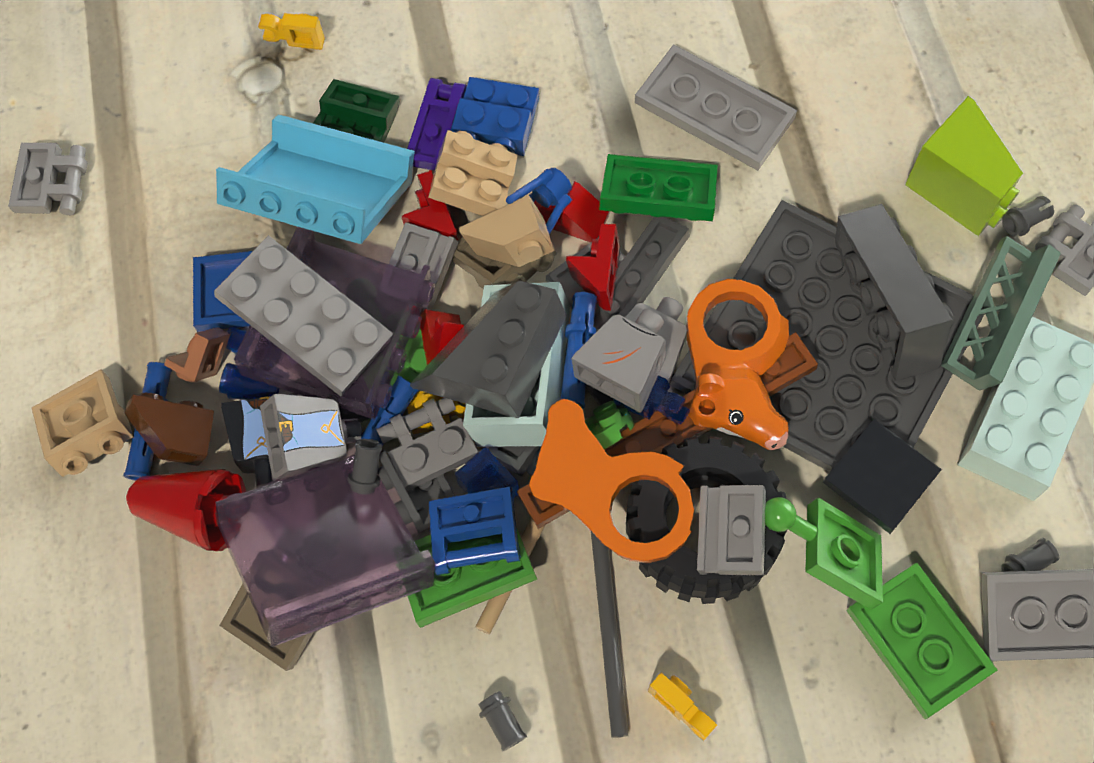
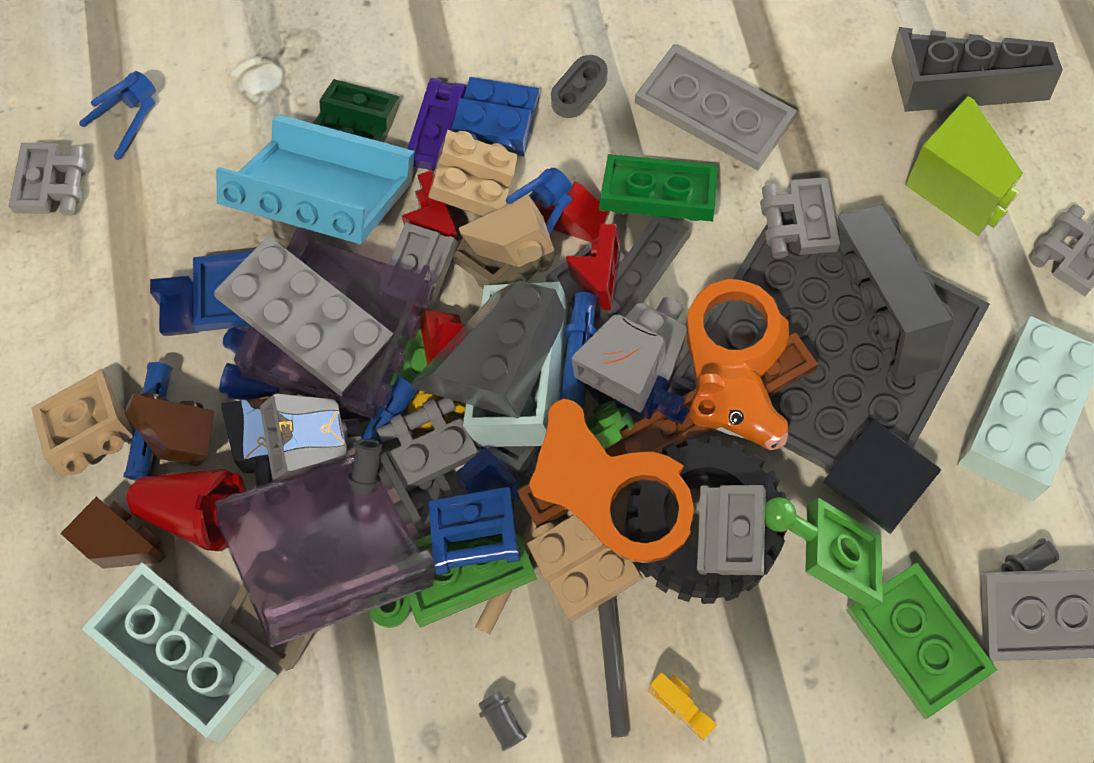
nougat bracket [164,328,230,382] -> none
yellow plate [258,13,325,50] -> none
sand green fence [941,236,1061,391] -> none
dark grey pin [1002,196,1054,236] -> none
none -> reddish brown slope [60,496,166,569]
none -> blue plant [79,71,156,160]
none -> light aqua brick [81,562,278,744]
none -> clear blue panel [150,276,199,336]
none -> bright green plate [368,585,411,628]
none -> tan plate [526,510,644,622]
none -> dark grey plate [551,55,608,118]
none -> light grey plate [760,177,840,259]
none -> dark grey wedge [891,27,1063,112]

